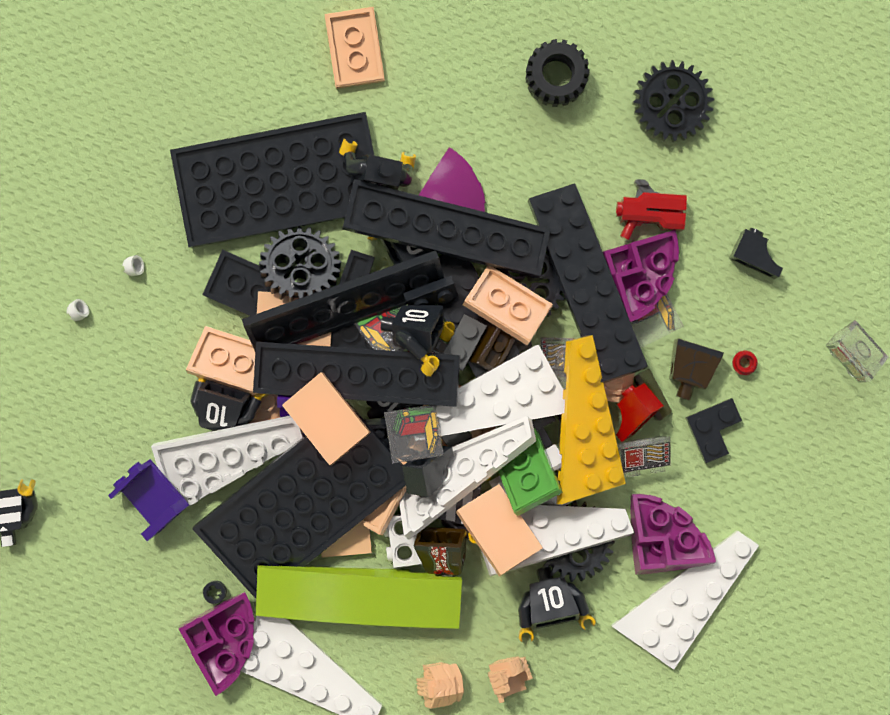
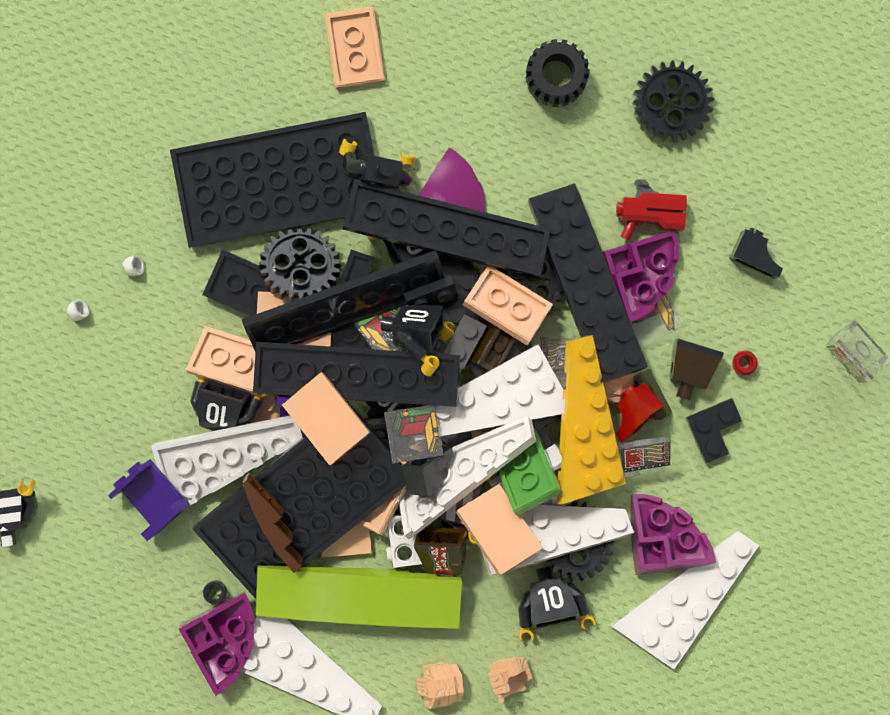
none -> reddish brown slope [243,473,303,573]

